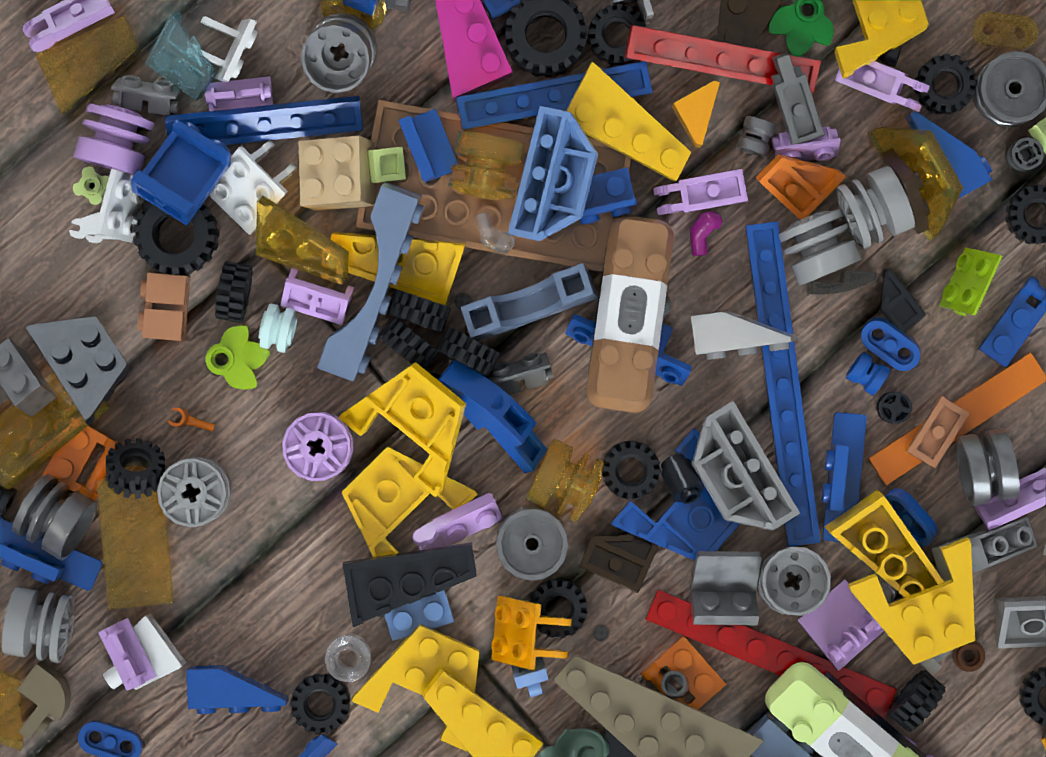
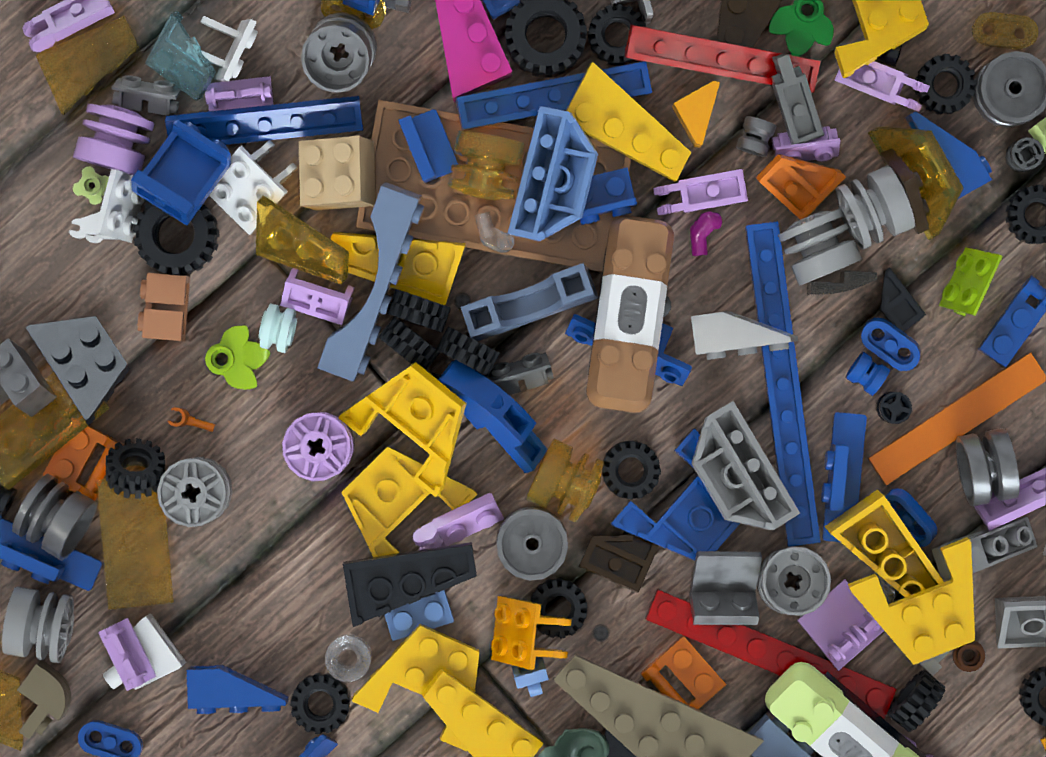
black tyre [215,261,253,323] -> none
yellowish green plate [368,147,406,183] -> none
black brick [661,454,704,504] -> none
dark grey hinge [661,671,689,698] -> none
nougat plate [906,396,970,468] -> none

